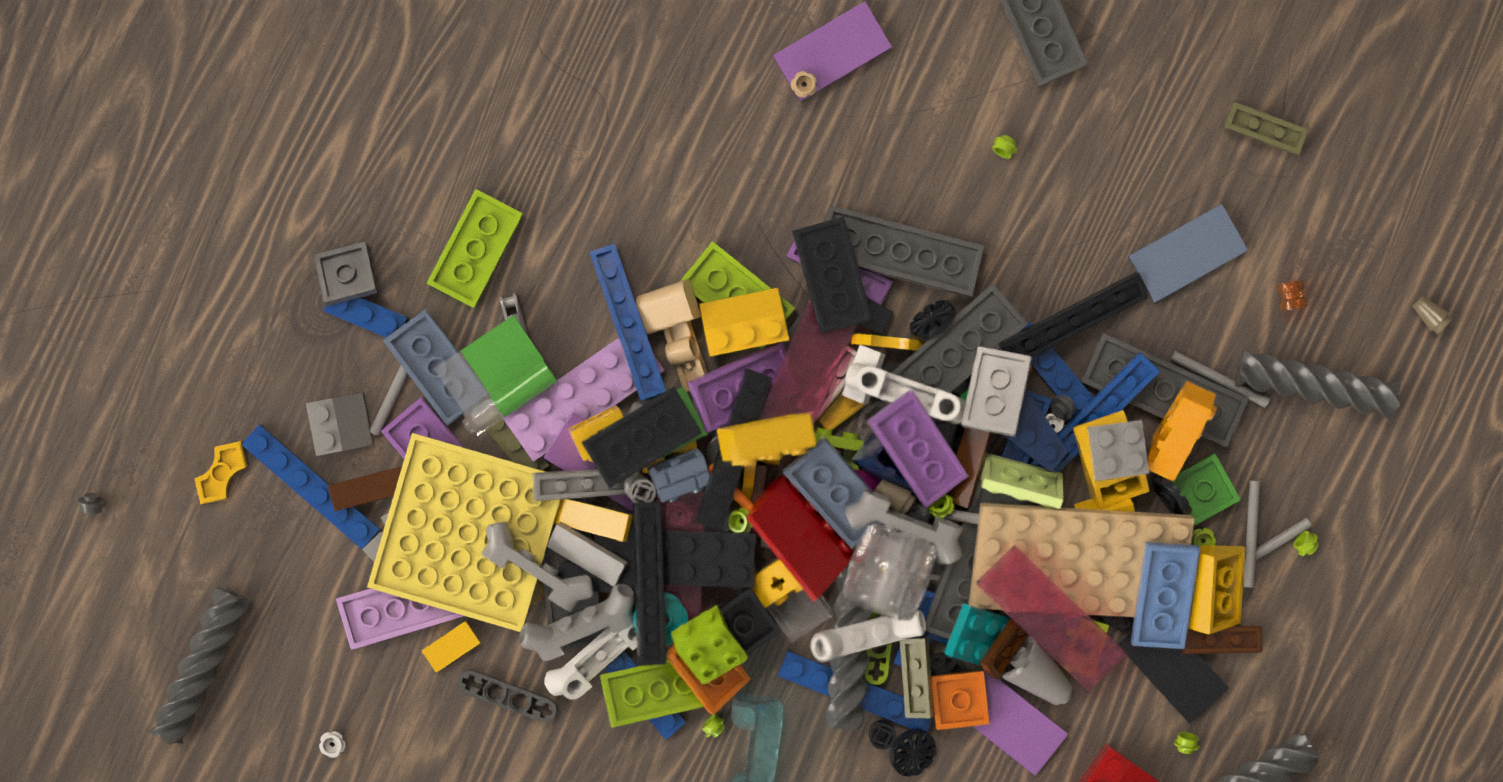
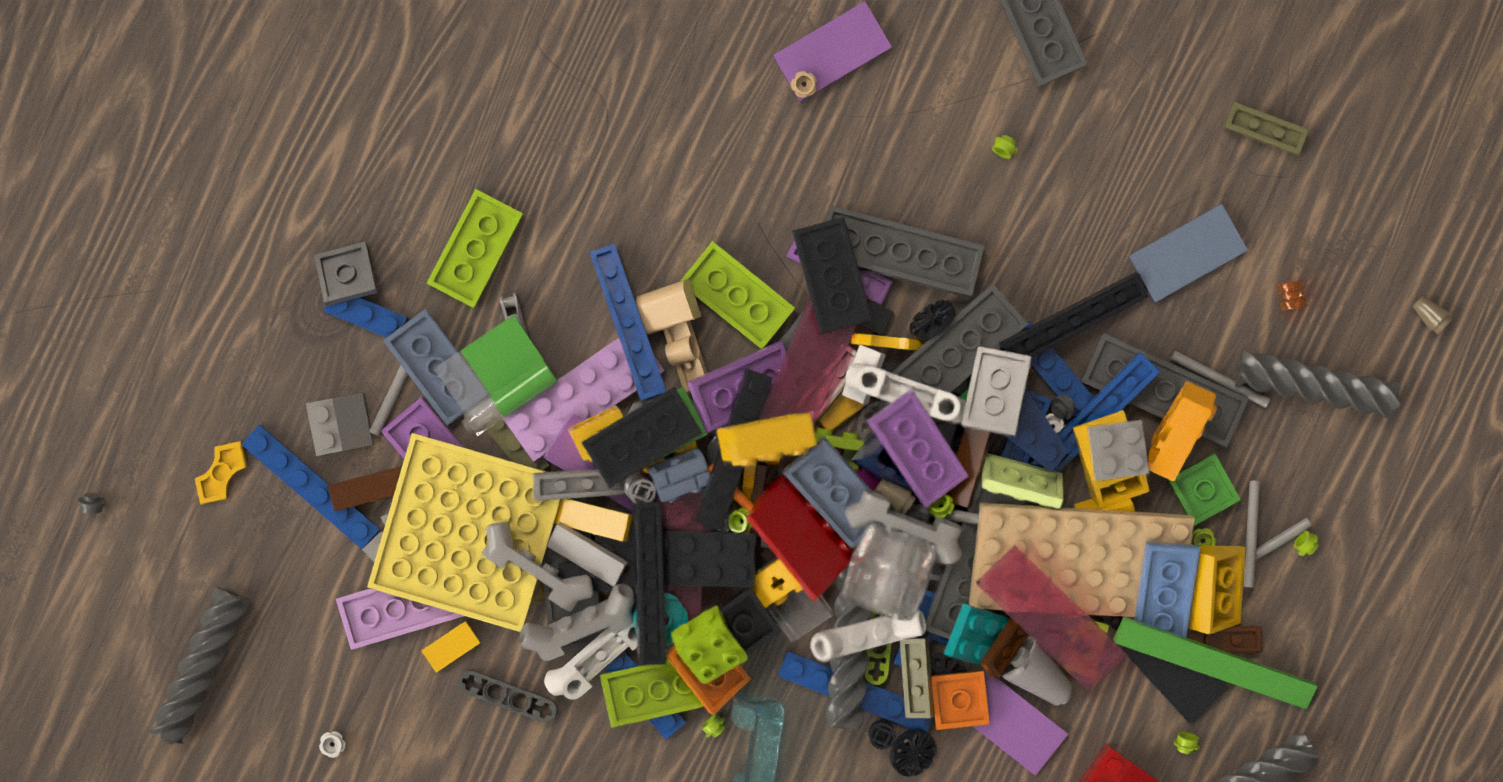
yellow slope [699,288,789,356] -> none
black wheel [1152,475,1192,515] -> none
none -> bright green tile [1113,616,1318,709]

